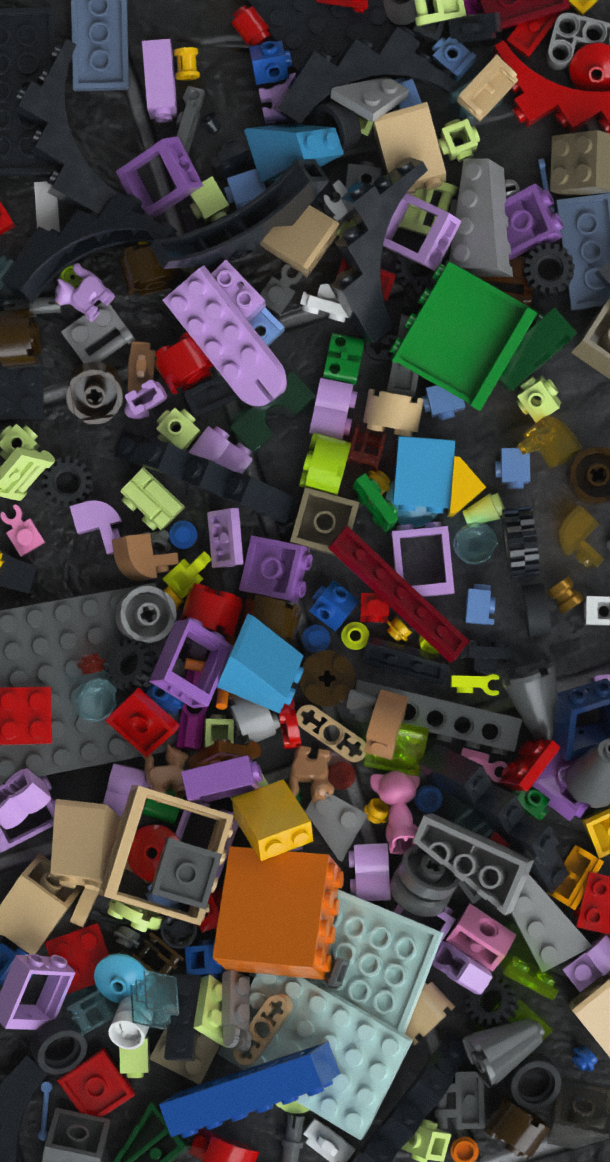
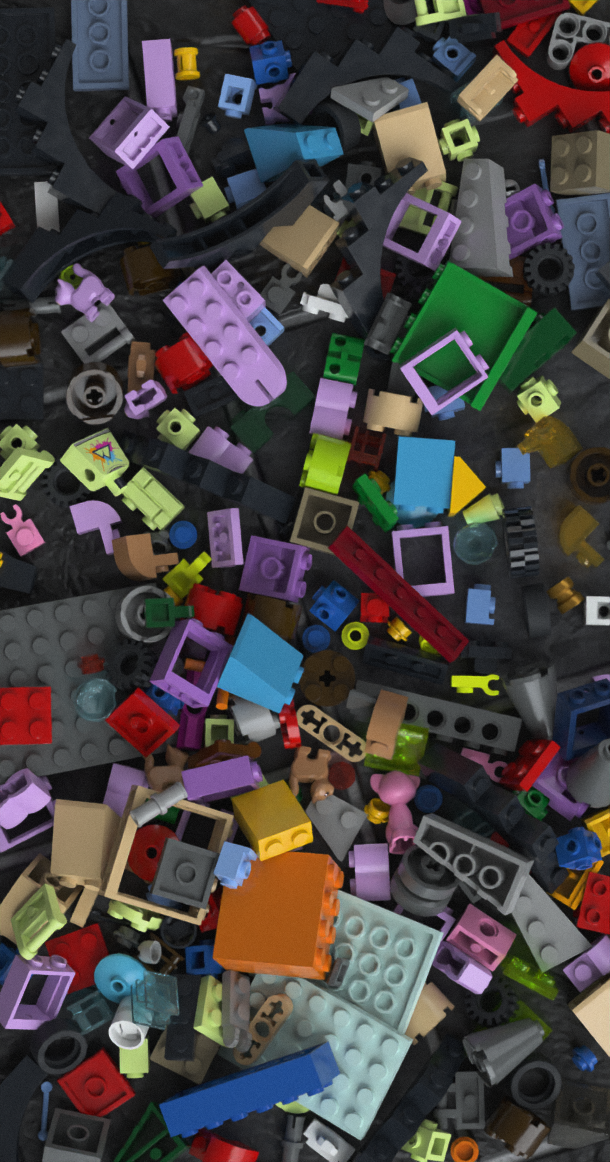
none -> yellowish green plate [10,883,67,960]
none -> yellowish green torso [60,428,129,496]
none -> lavender window [89,96,169,169]
none -> light grey pin [130,781,188,827]
none -> light grey hinge [137,940,161,964]
none -> dark green plate [144,598,194,628]
none -> light blue brick [213,841,257,889]
none -> light blue brick [218,74,257,119]
none -> dark grey hinge [364,293,412,355]
none -> lavender window [399,327,489,415]
none -> blue brick [555,827,602,870]

